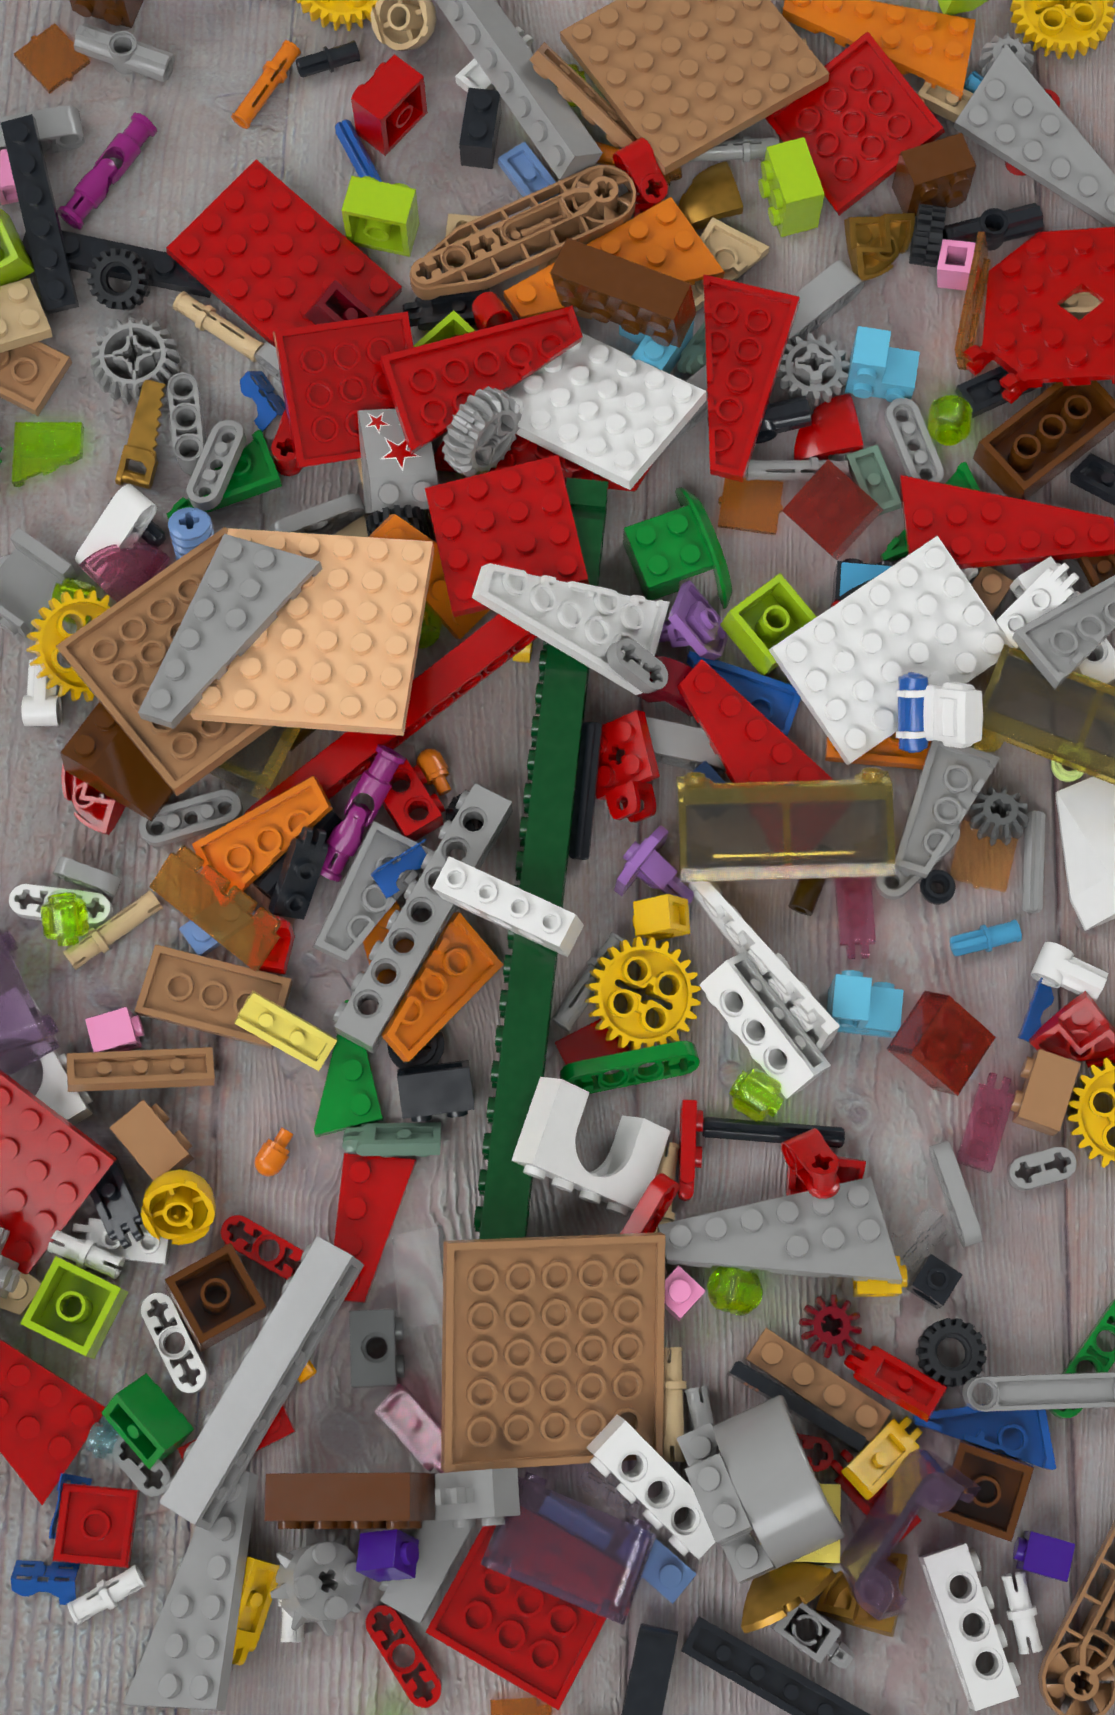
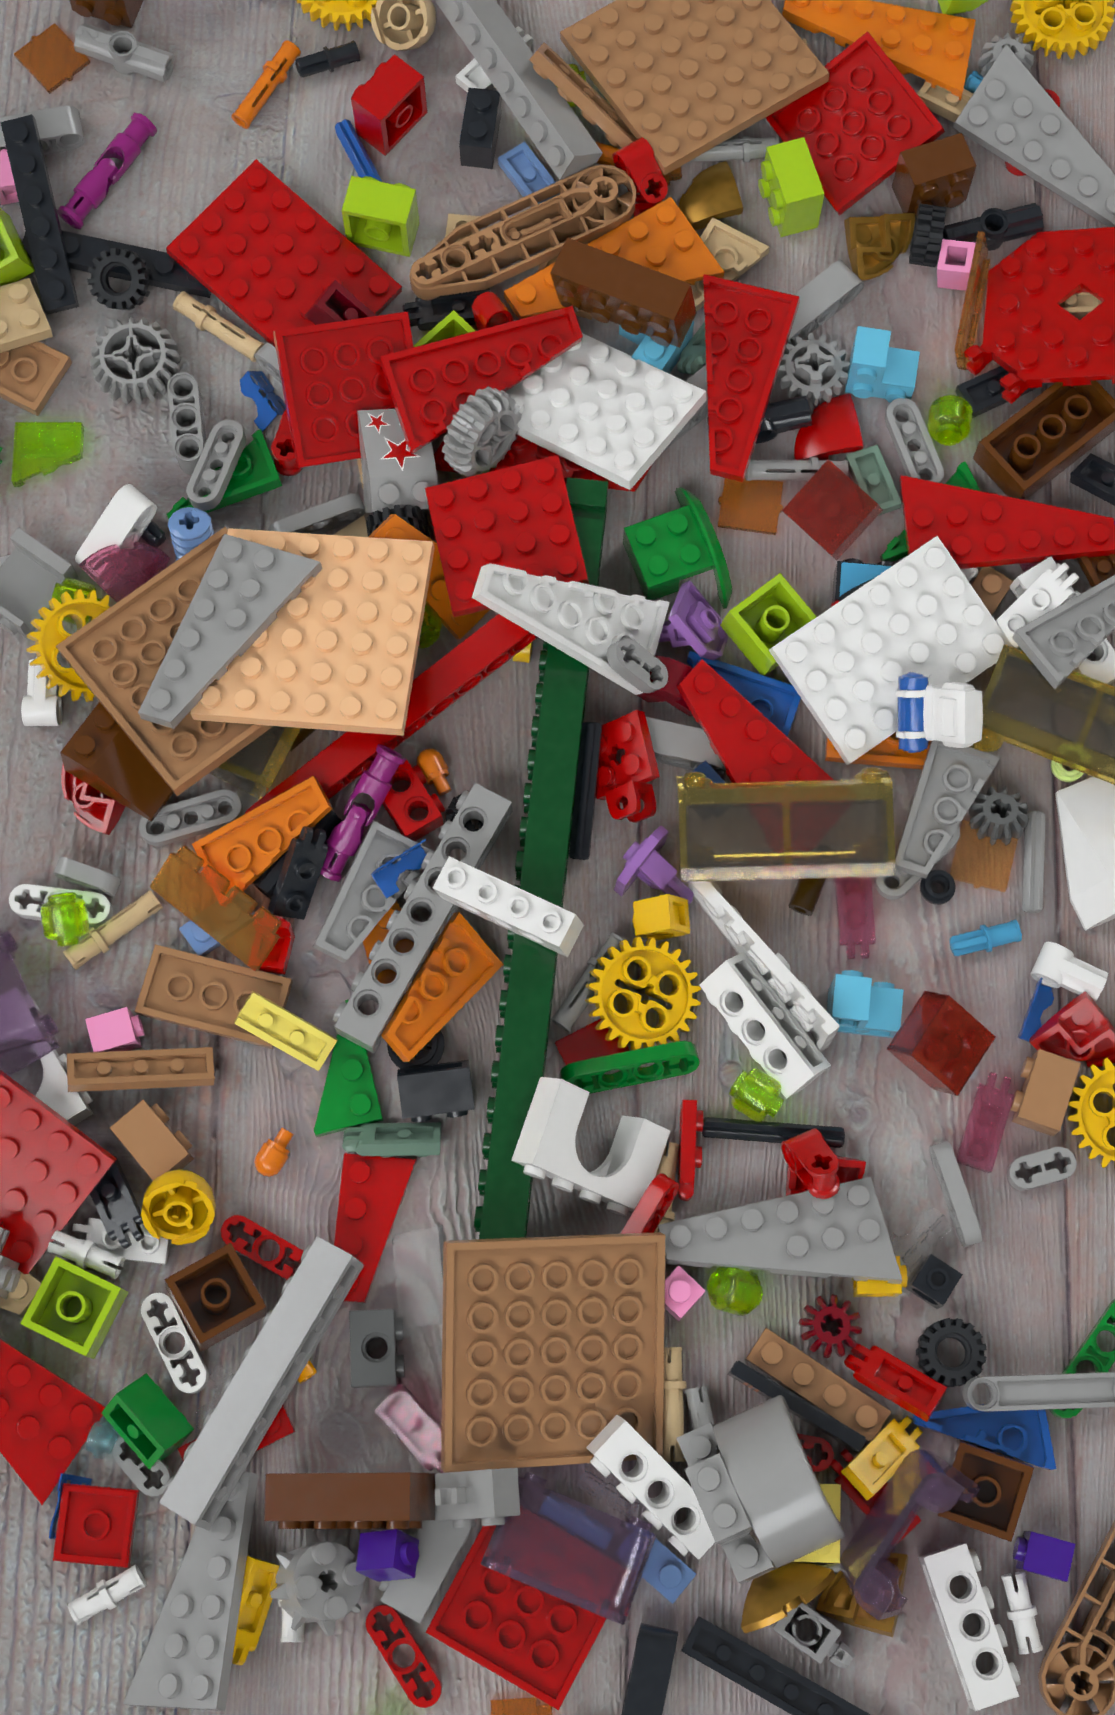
blue piece [11,1560,80,1605] -> none
pearl gold piece [115,380,166,490] -> none

